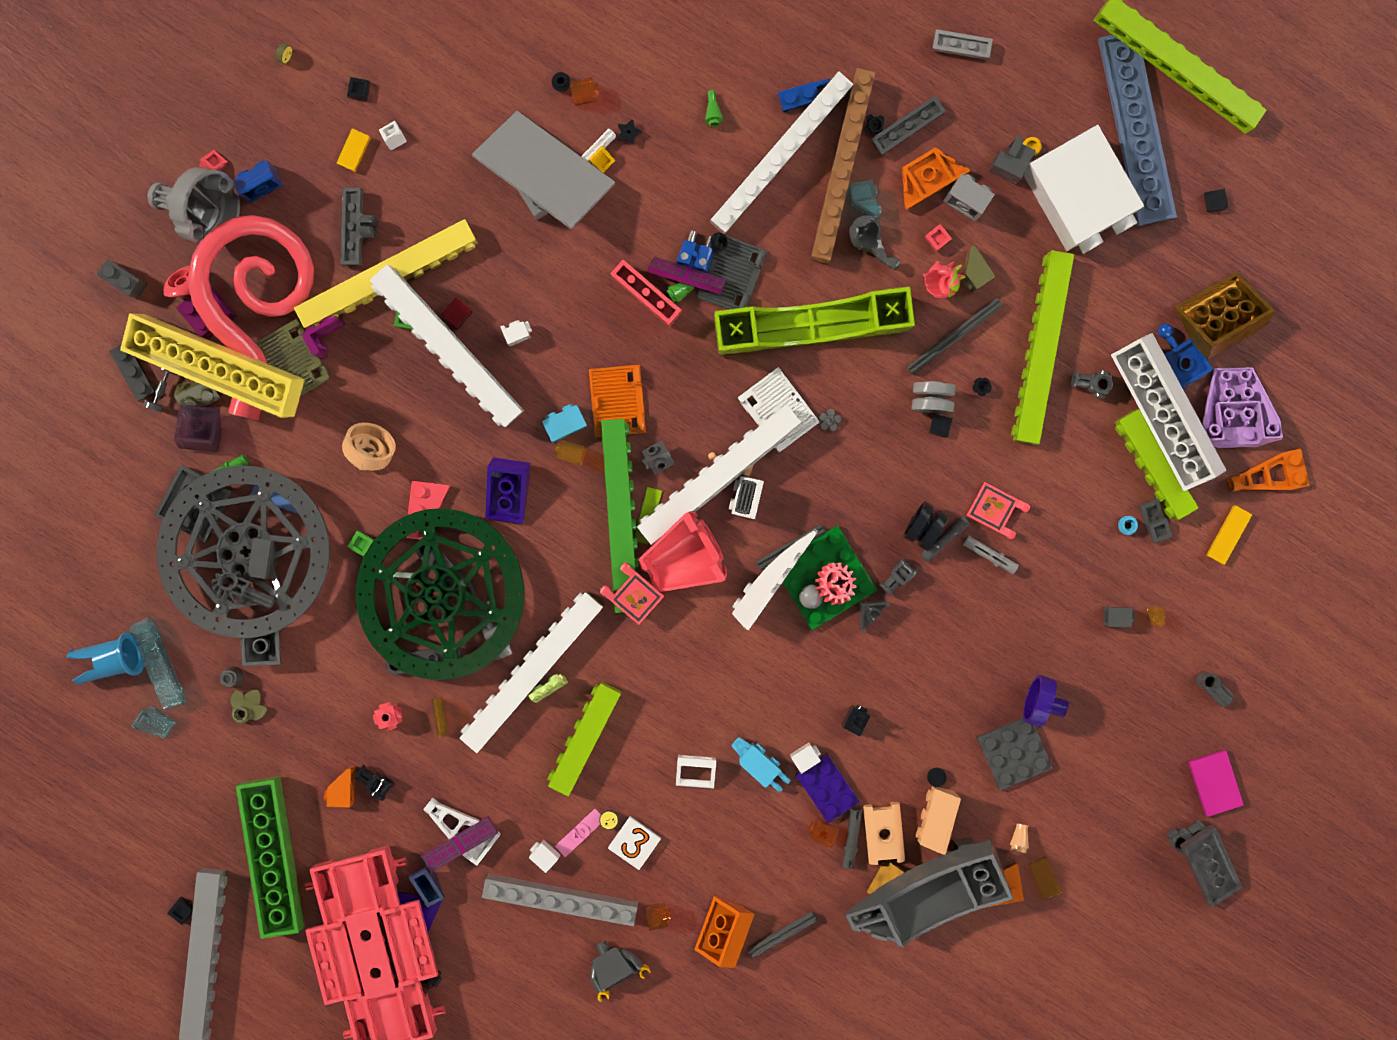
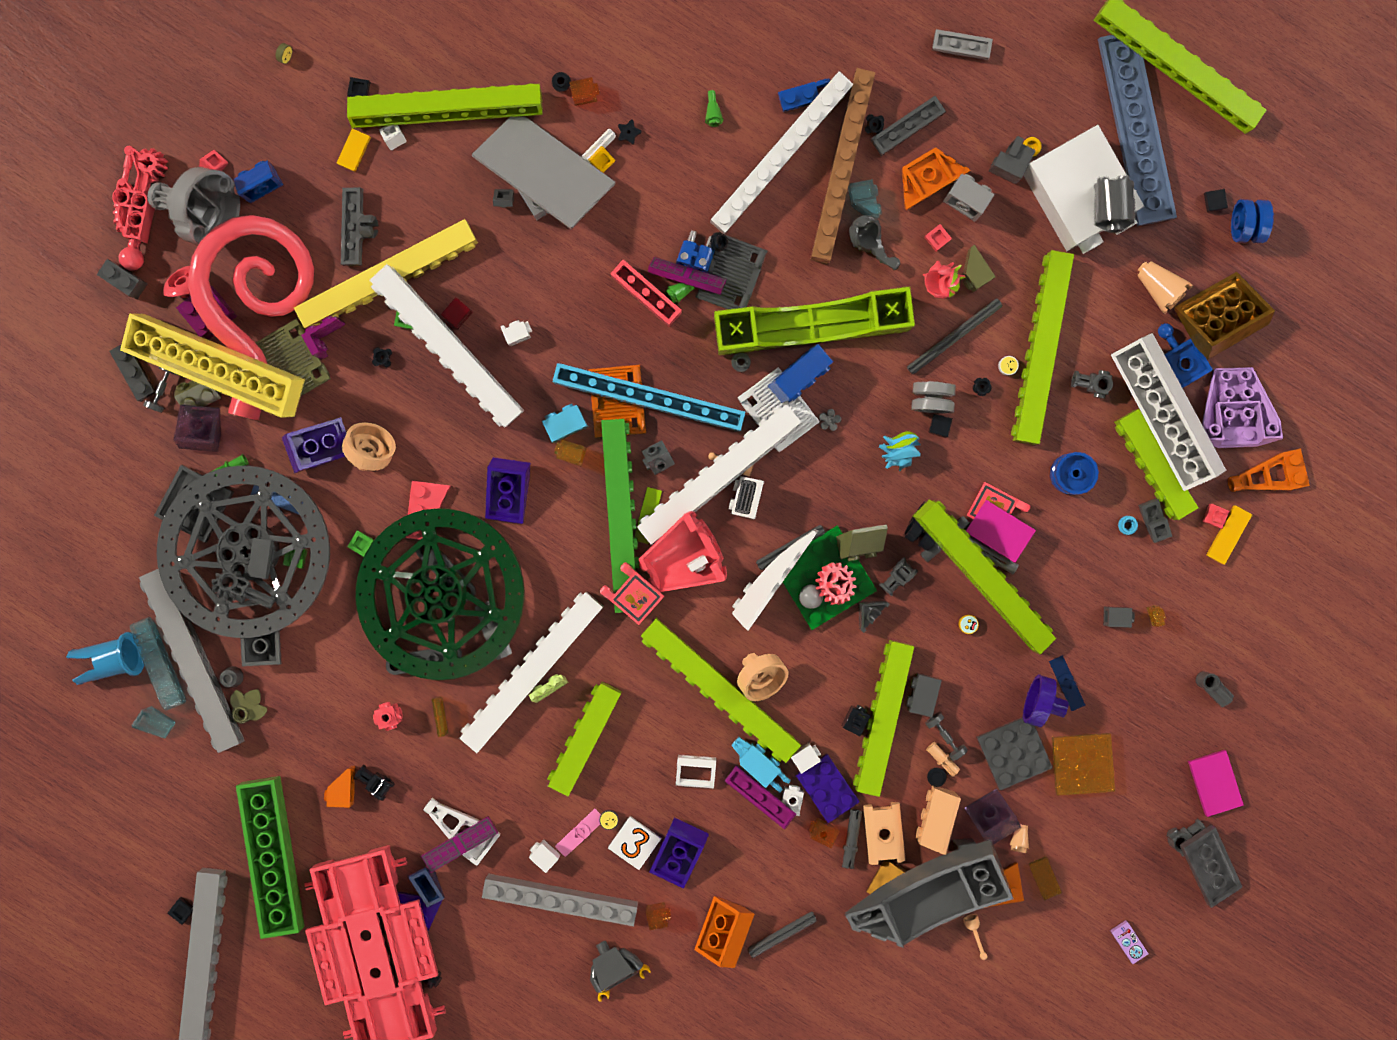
none -> coral arm [112,146,168,271]
none -> light grey brick [139,569,245,753]
none -> dark purple slope [281,417,346,474]
none -> bright green plate [283,546,307,568]
none -> lime brick [347,83,543,128]
none -> black plate [372,347,392,367]
none -> dark grey plate [493,189,514,208]
none -> medium azure brick [552,363,745,432]
none -> lime brick [641,618,801,763]
none -> dark purple slope [649,817,709,889]
none -> white plate [686,555,708,573]
none -> magenta tile [725,766,797,829]
none -> dark grey plate [731,353,751,372]
none -> light nougat piece [737,653,788,701]
none -> blue brick [767,344,833,403]
none -> white brick [781,785,804,816]
none -> olive slope [836,525,888,561]
none -> lime brick [853,640,914,797]
none -> medium azure hair [879,431,921,471]
none -> dark grey brick [906,673,942,718]
none -> lime brick [913,500,1056,655]
none -> dark grey wheel [925,712,968,761]
none -> light nougat axle [926,742,960,777]
none -> tile [958,615,979,634]
none -> light nougat hinge [963,914,988,960]
none -> slope [964,788,1021,844]
none -> dark pink tile [966,500,1036,563]
none -> light yellow tile [998,356,1019,376]
none -> dark blue piece [1049,655,1085,711]
none -> blue wheel [1050,452,1099,495]
none -> clear yellow plate [1052,733,1115,796]
none -> dark grey cylinder [1094,175,1135,233]
none -> lavender tile [1110,920,1149,964]
none -> light nougat cone [1138,261,1193,314]
none -> coral tile [1202,504,1229,529]
none -> blue wheel [1231,199,1274,243]

